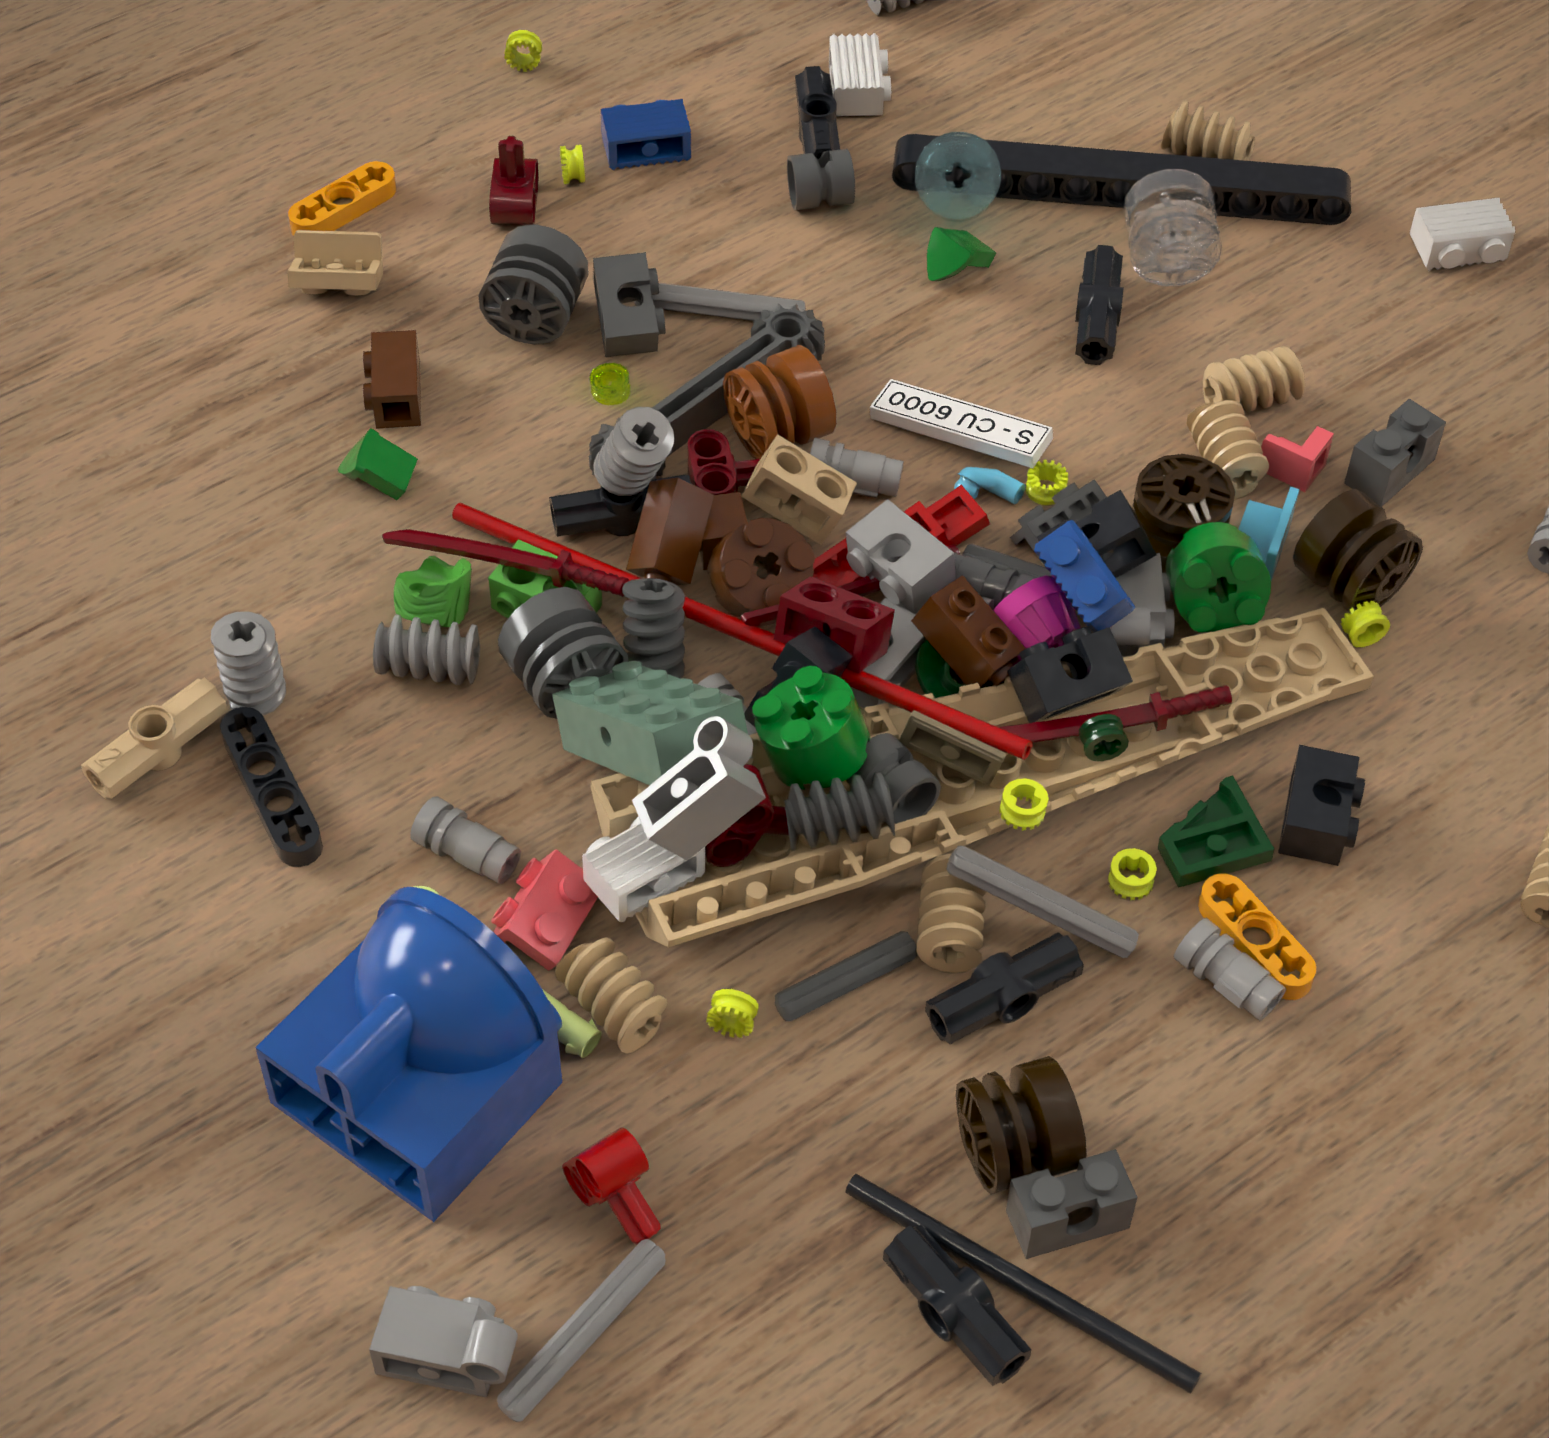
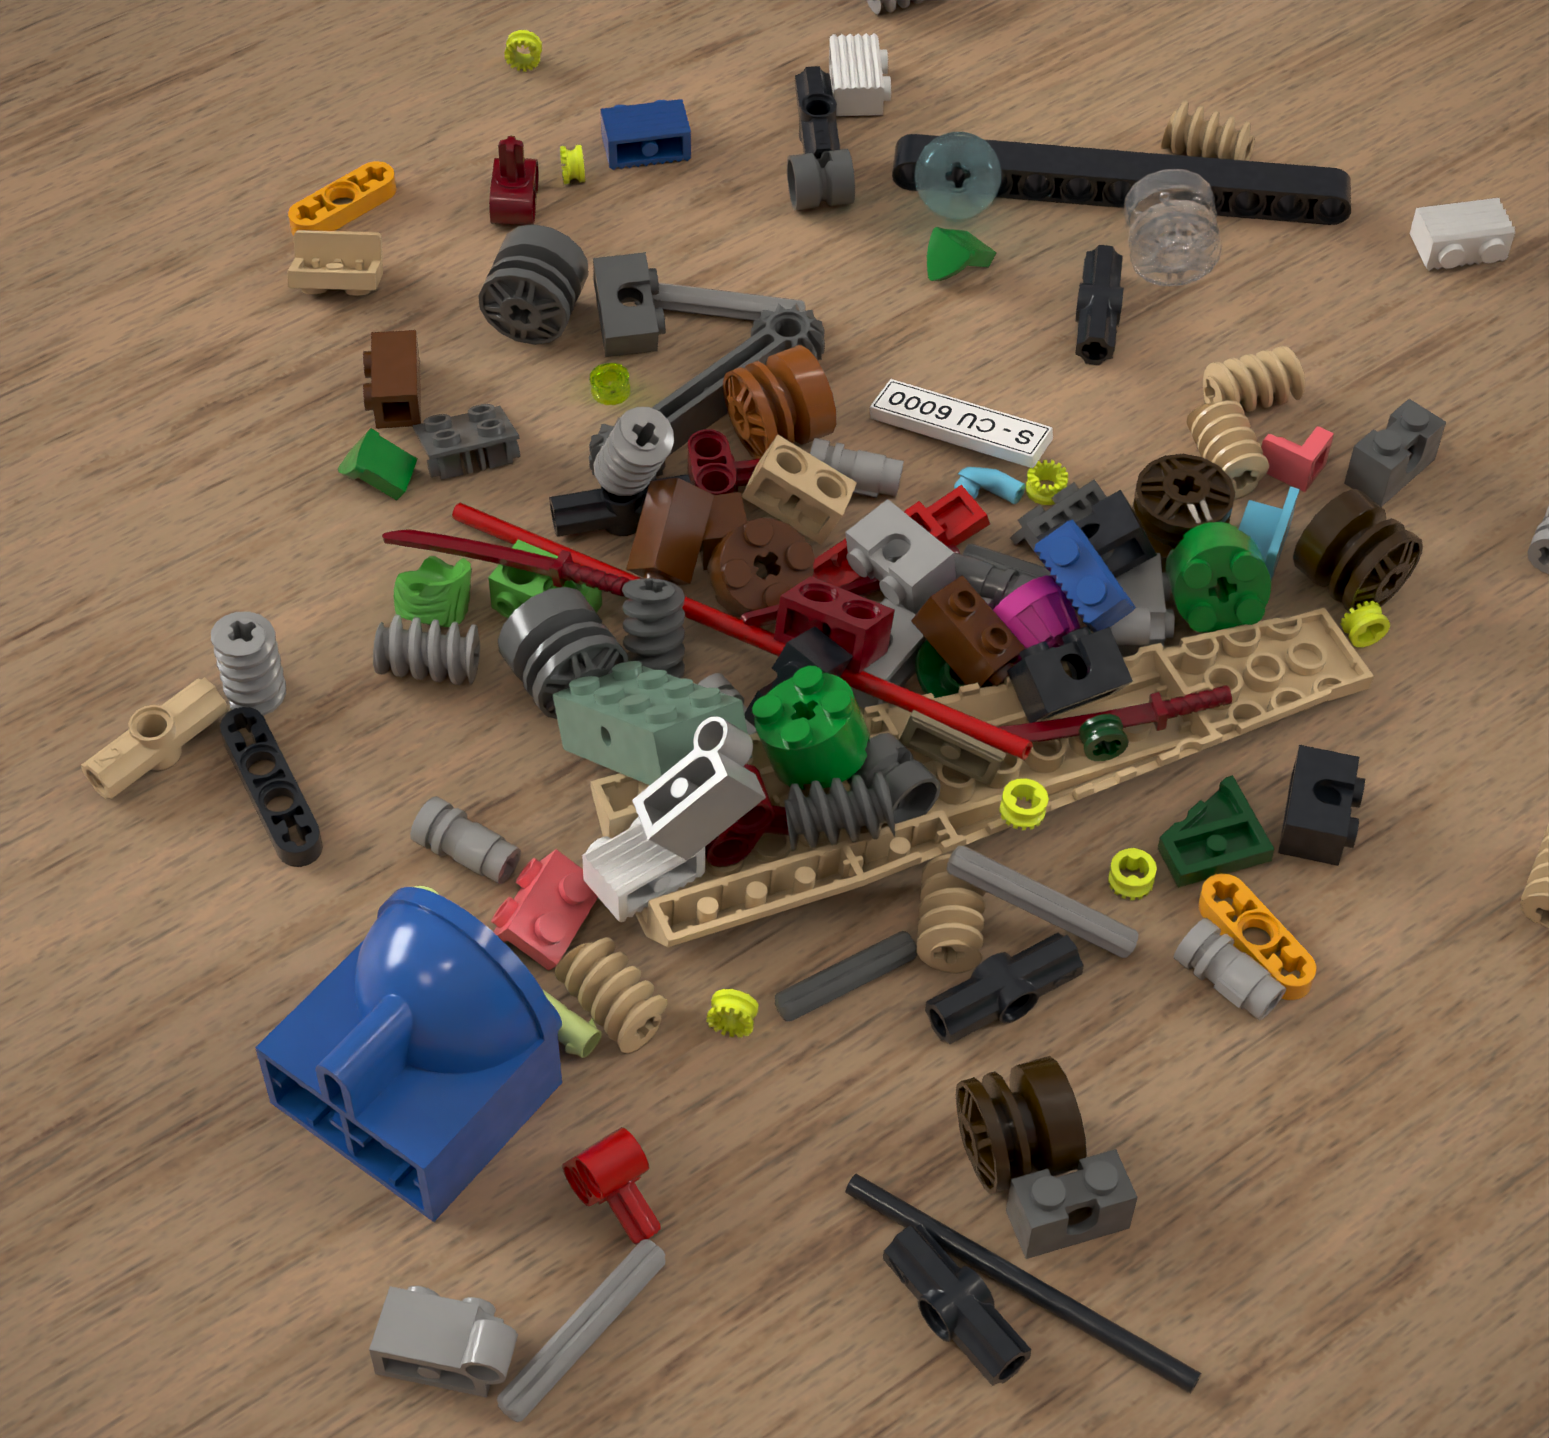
none -> dark grey hinge [413,404,520,480]

